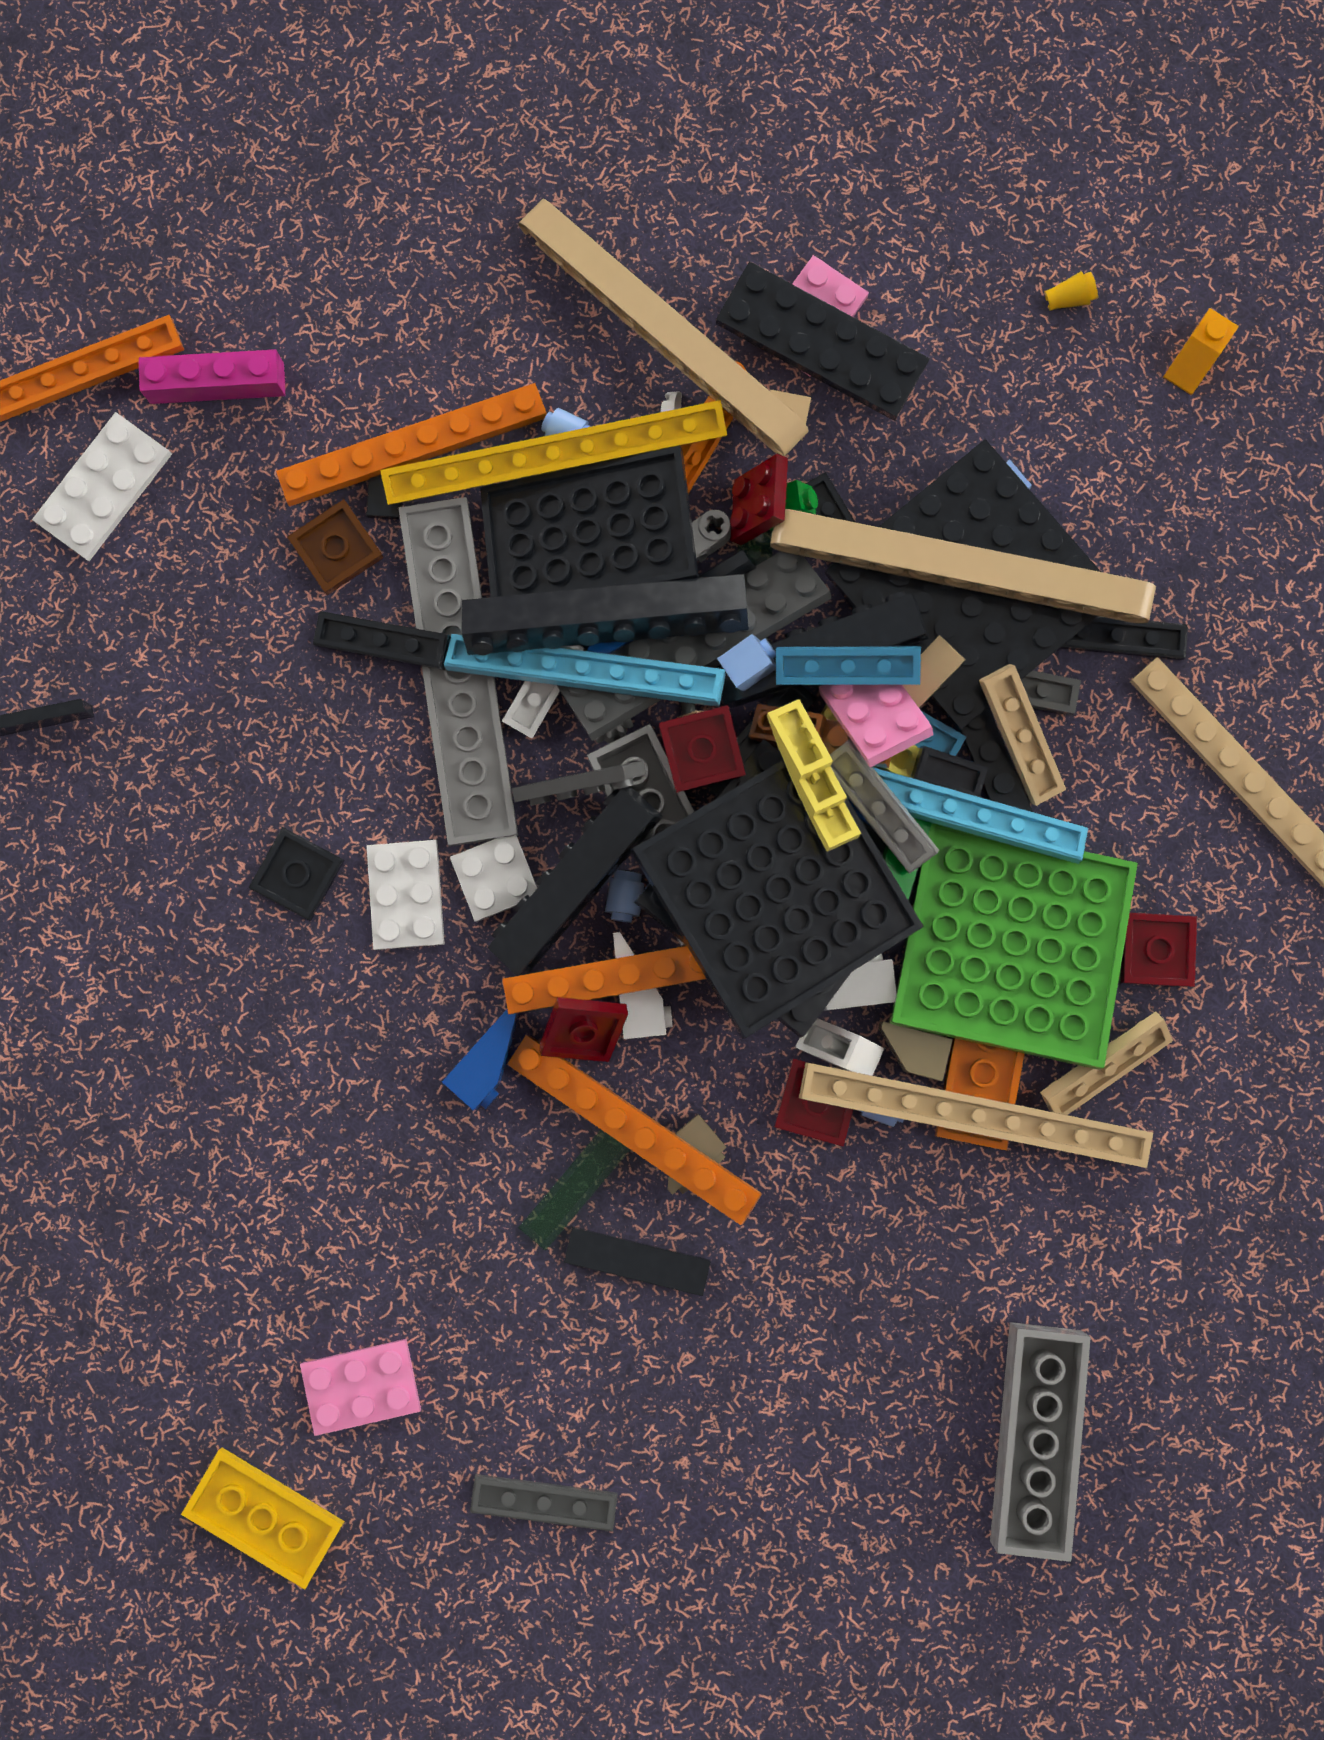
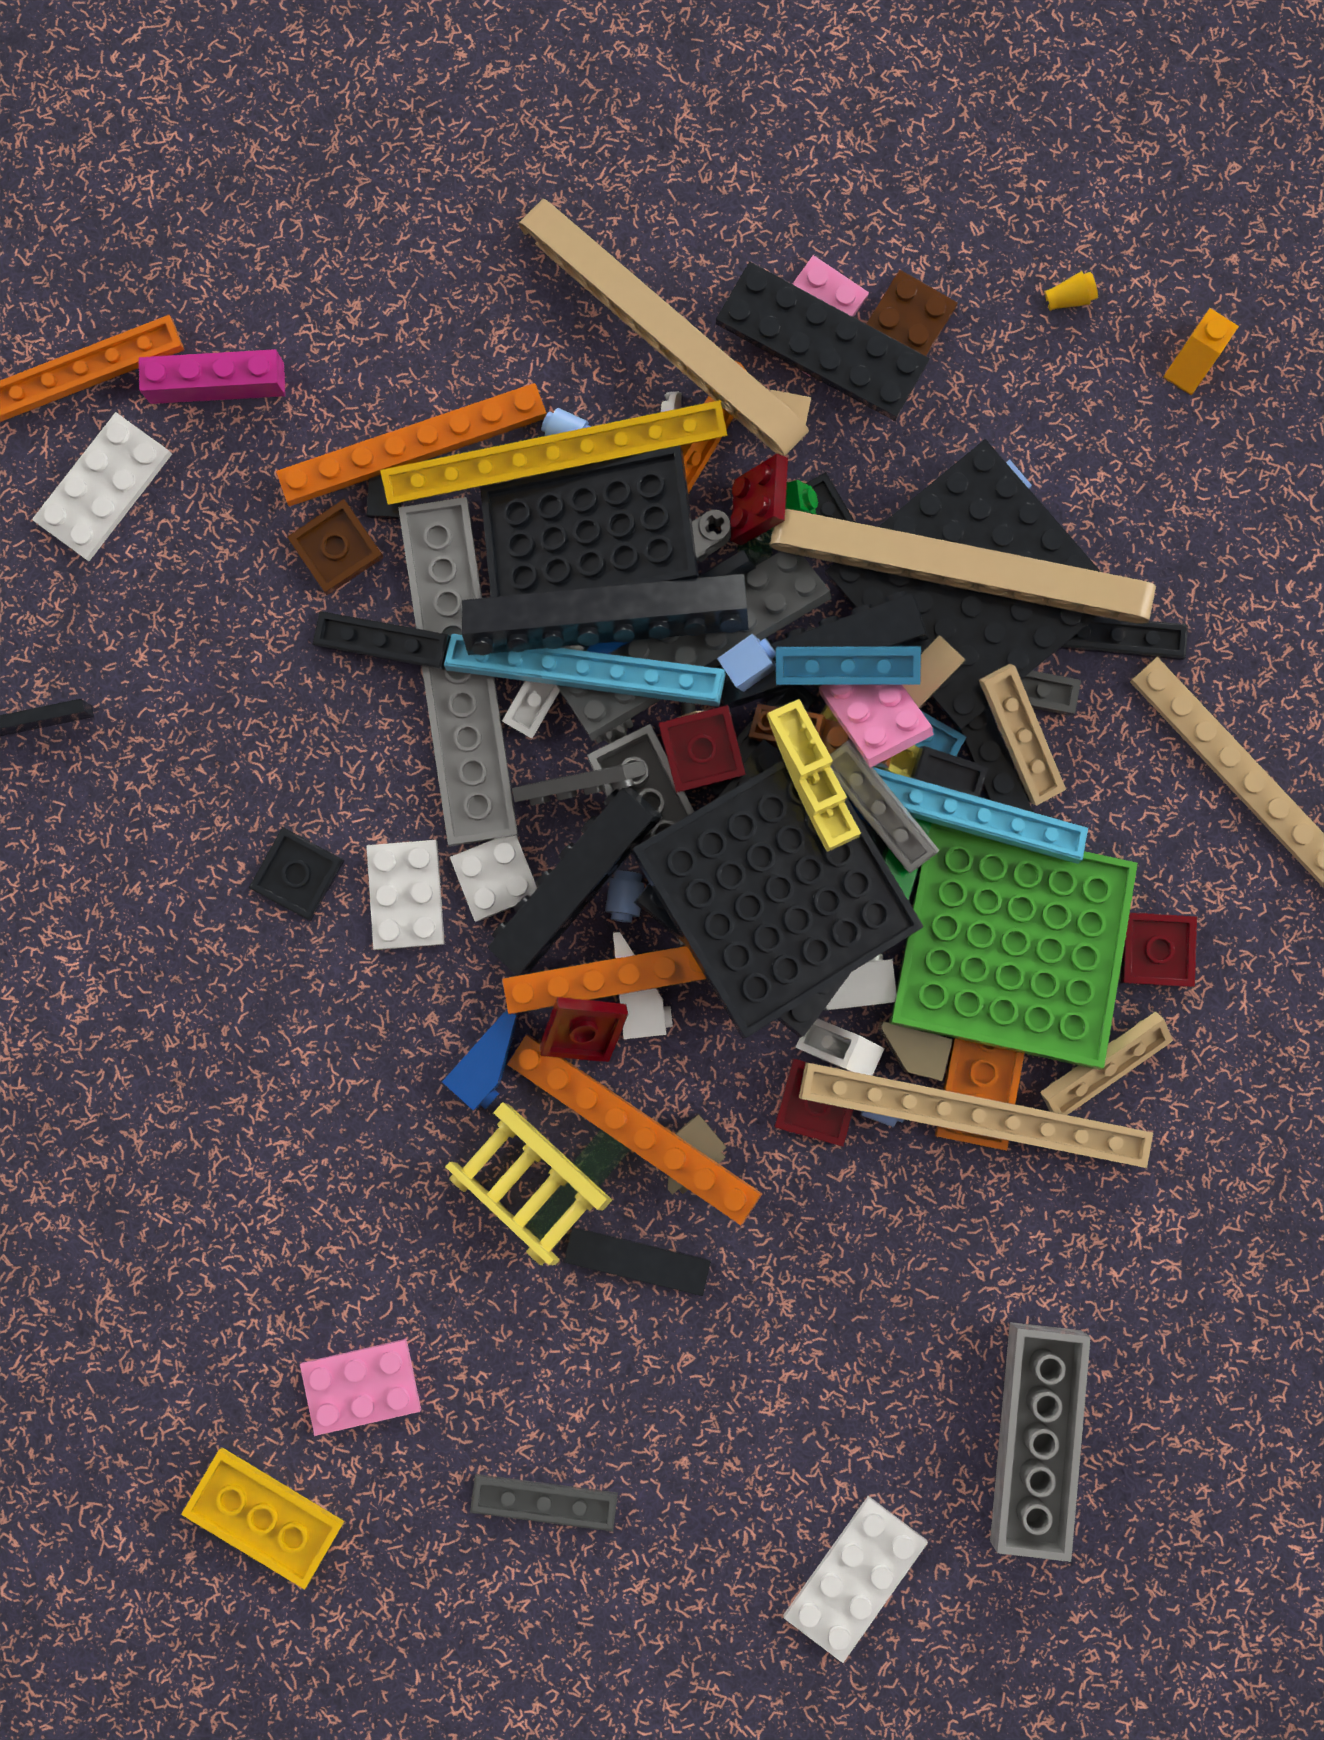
none -> light yellow fence [445,1102,612,1266]
none -> white plate [783,1496,928,1663]
none -> reddish brown plate [866,270,958,357]

